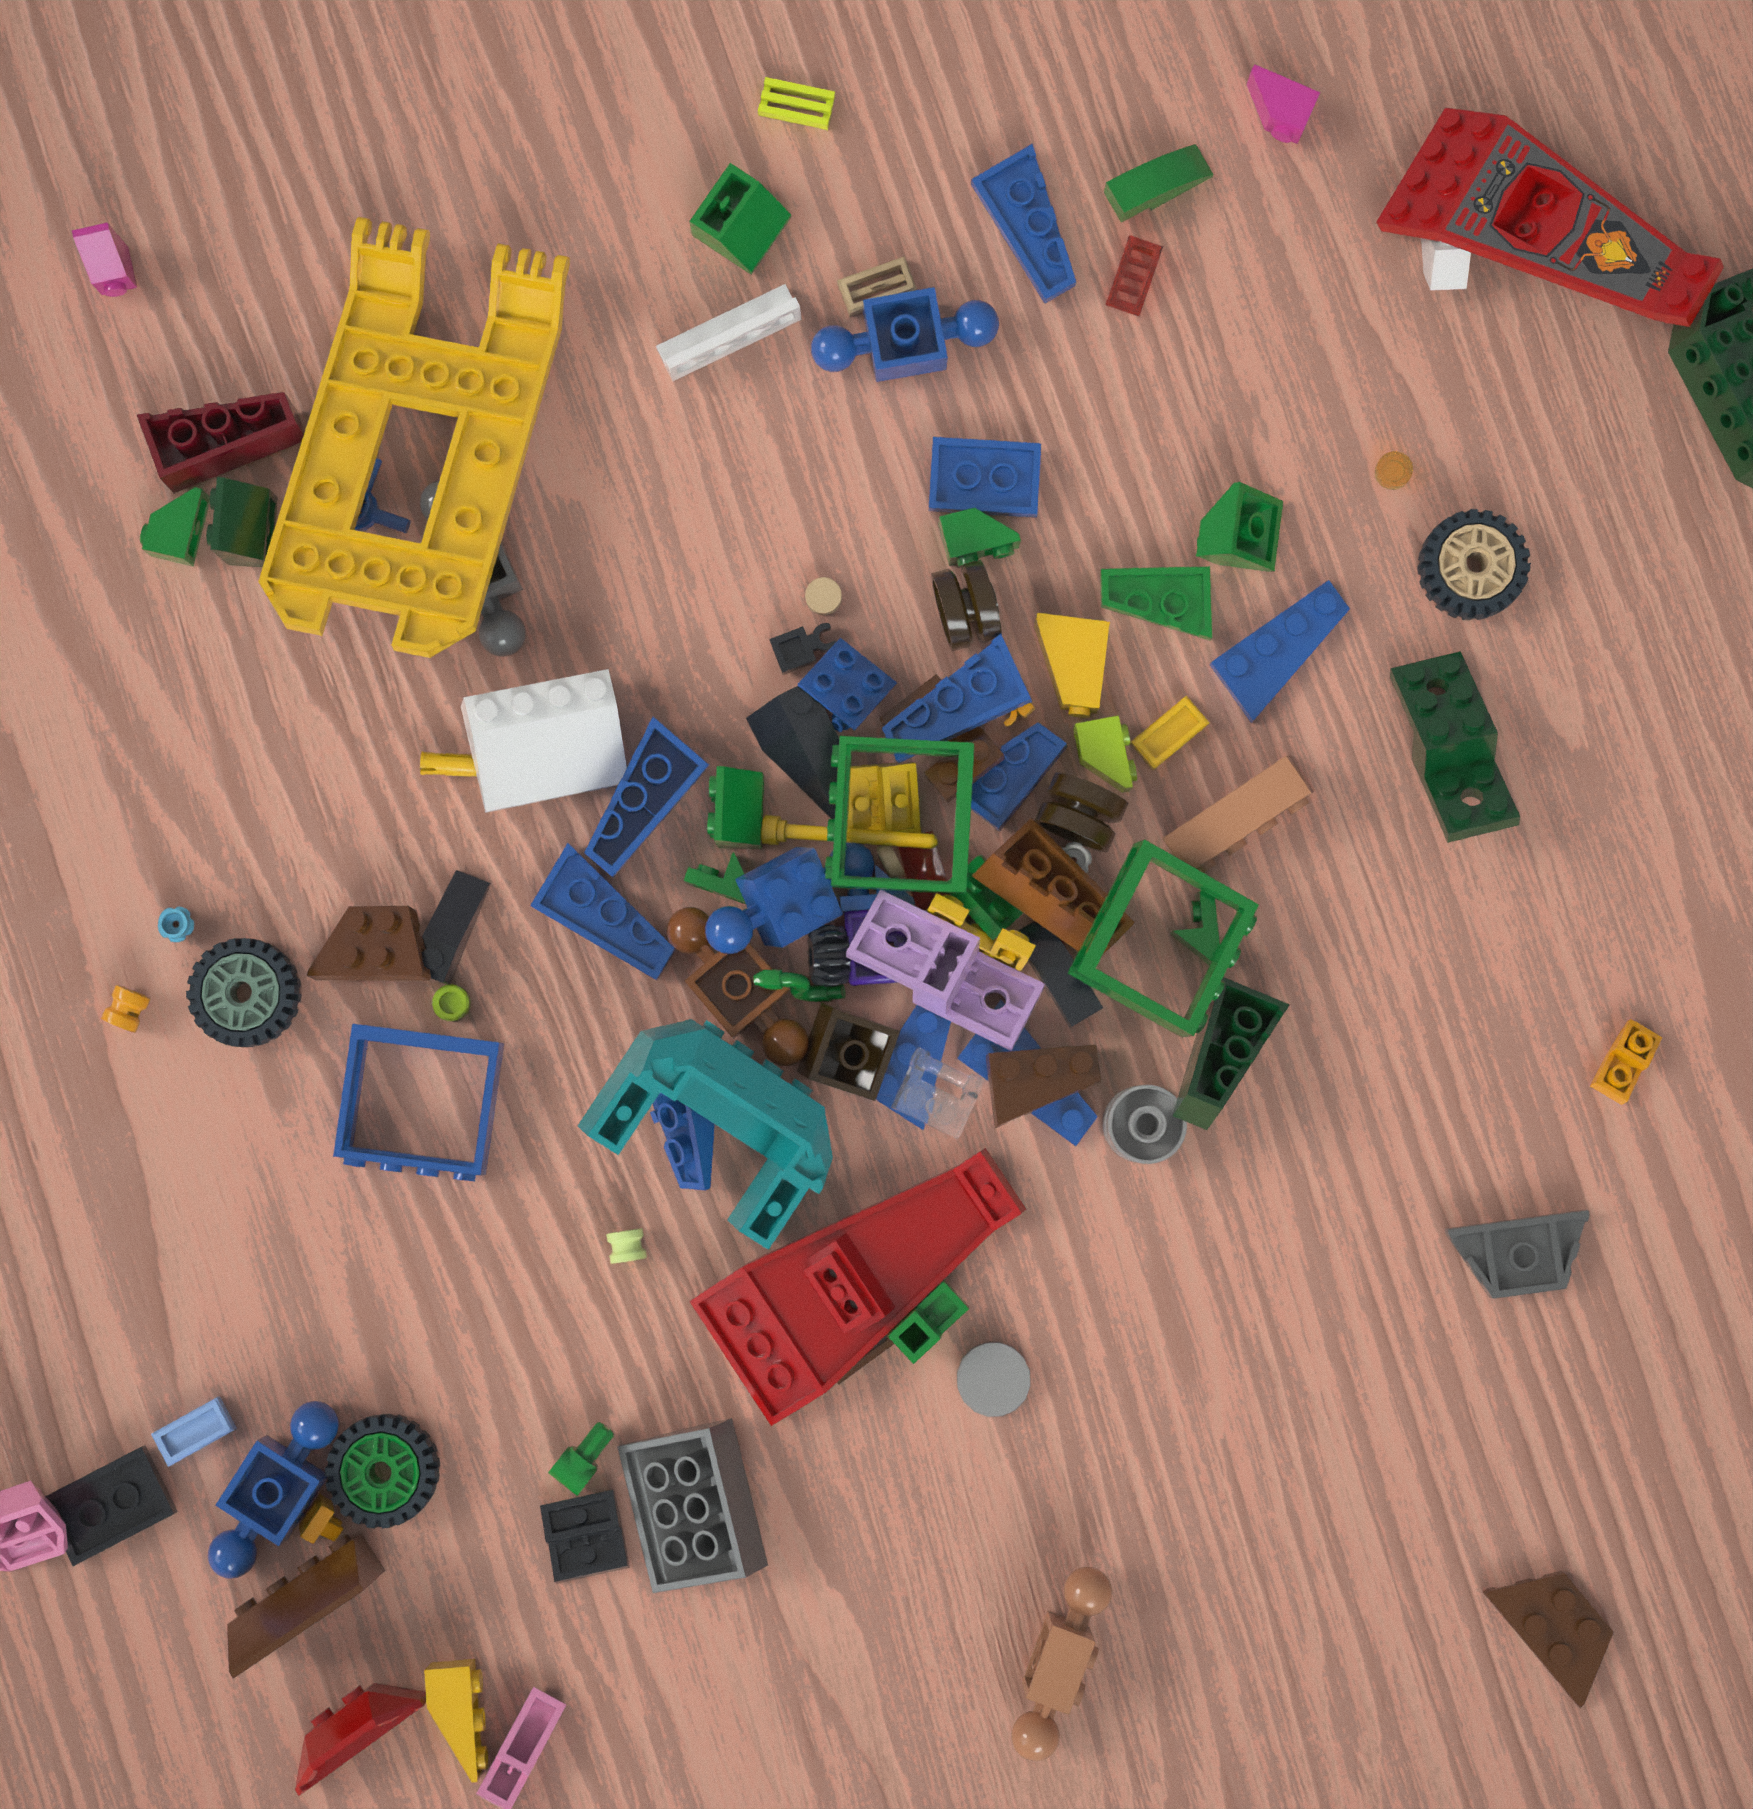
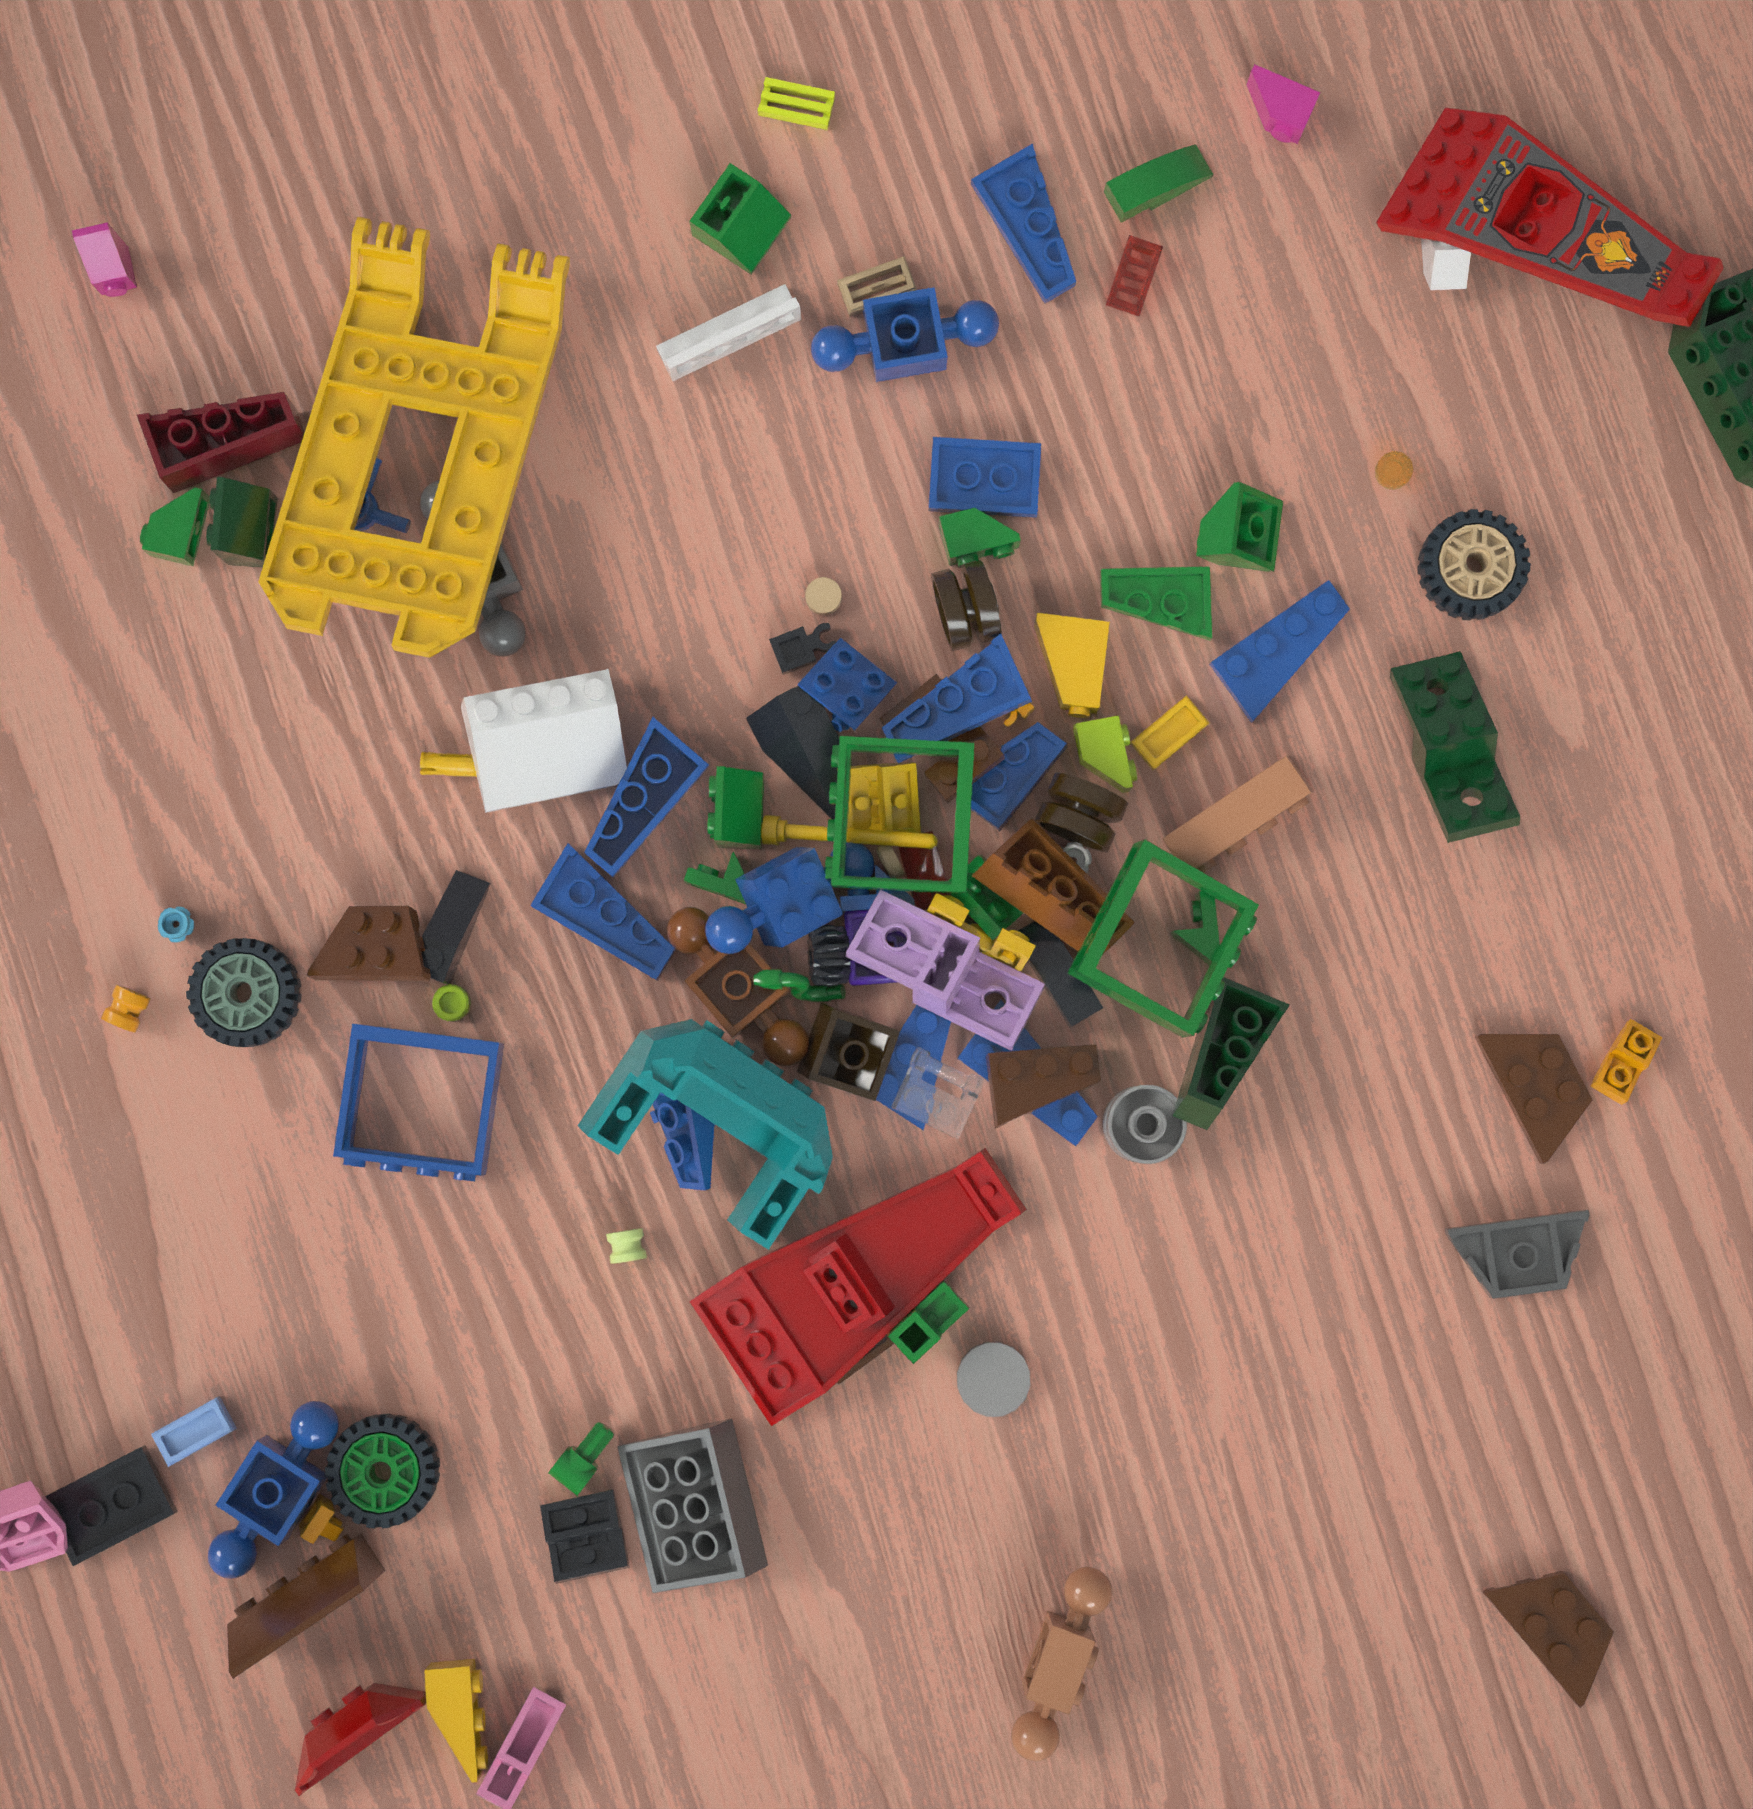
none -> reddish brown wing [1475,1034,1592,1164]

